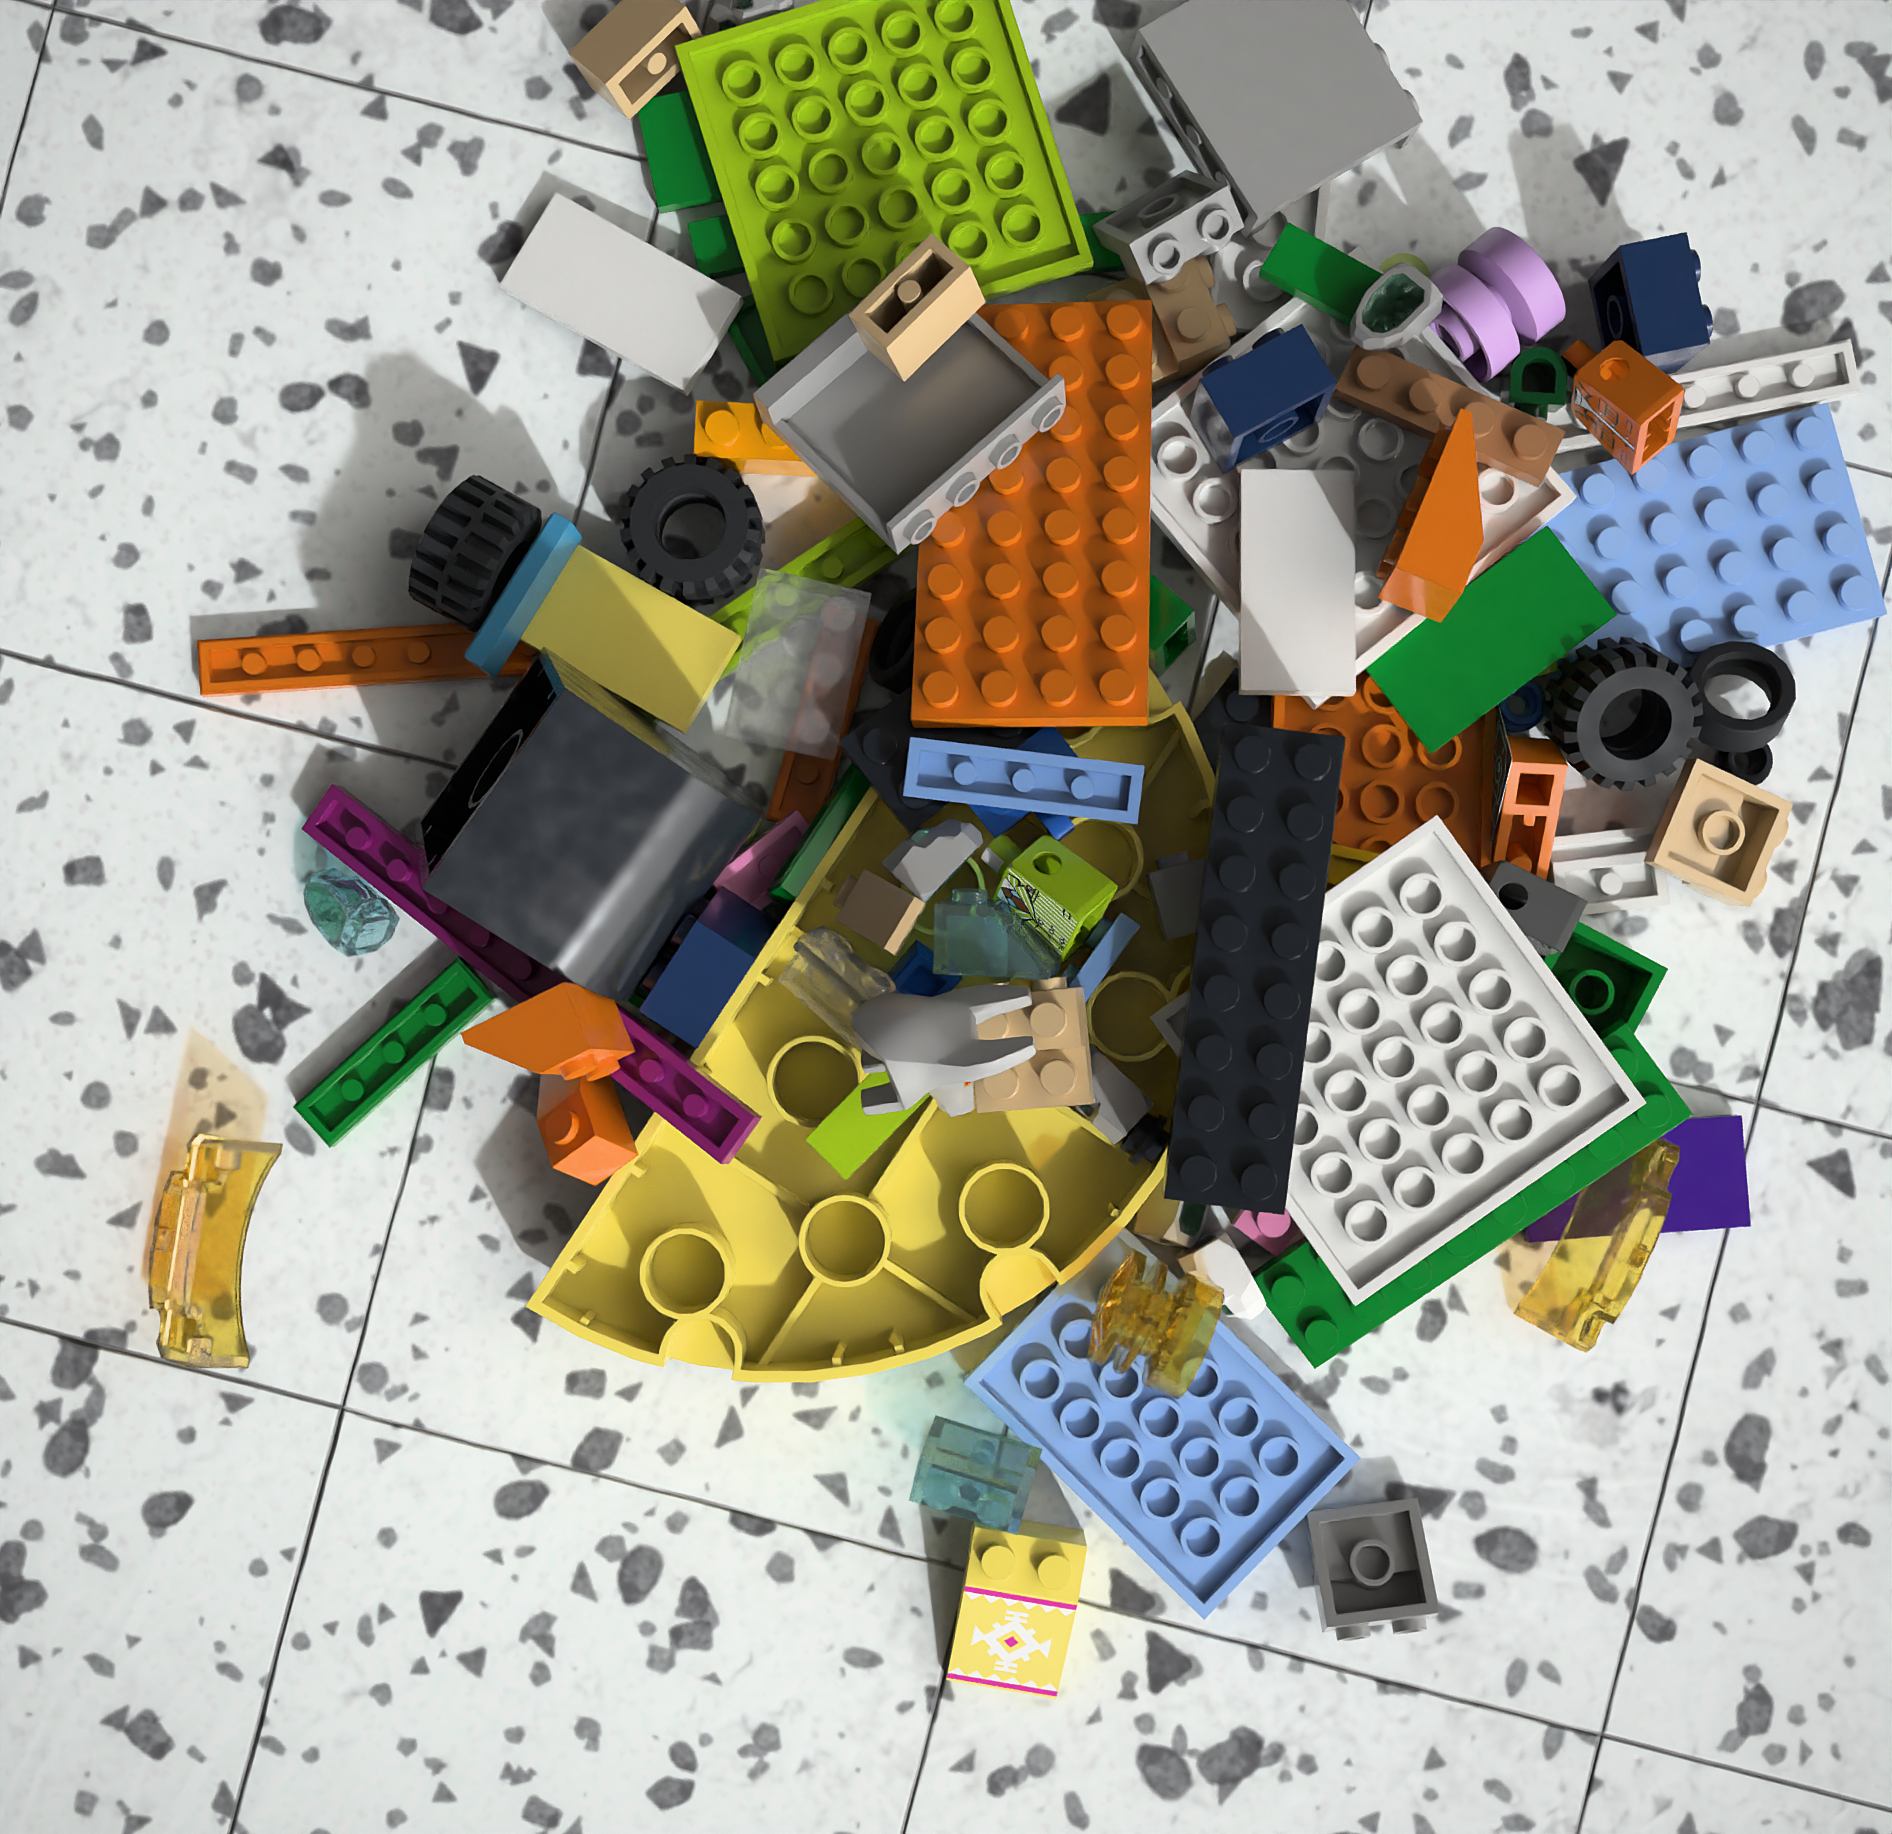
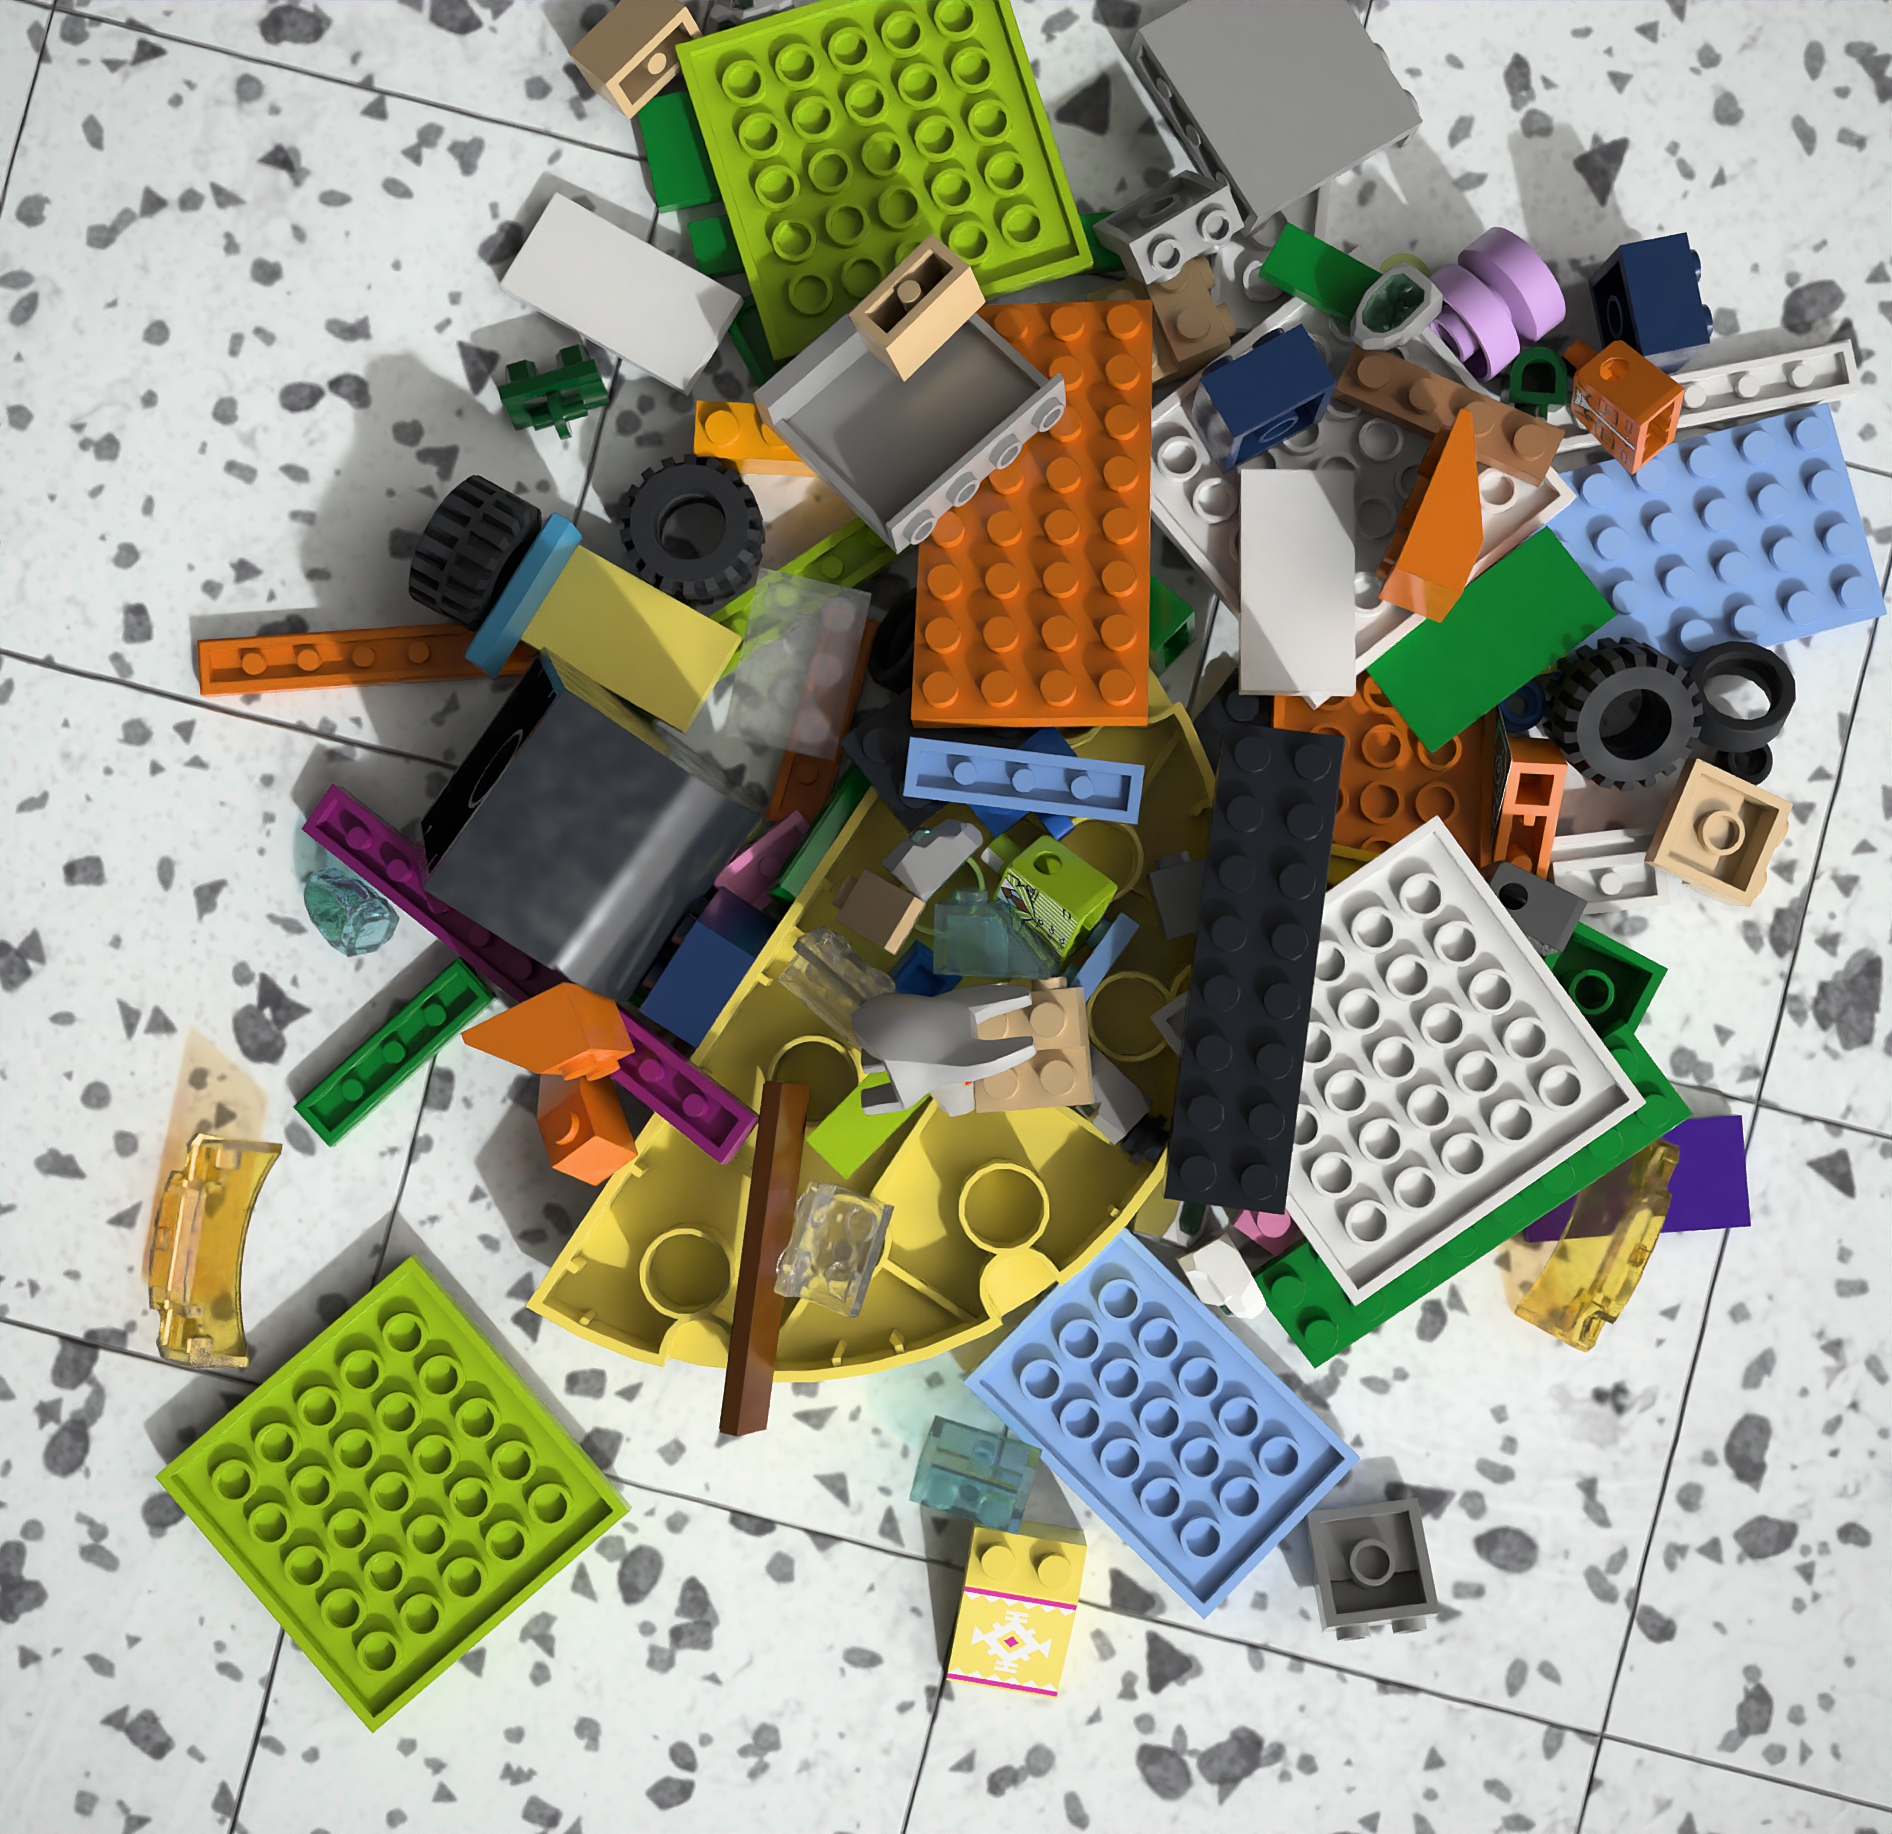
clear yellow wheel [1086,1248,1224,1399] -> none
none -> lime plate [155,1254,632,1734]
none -> dark green hips [497,344,610,440]
none -> reddish brown tile [719,1081,811,1437]
none -> clear bracket [774,1181,895,1317]

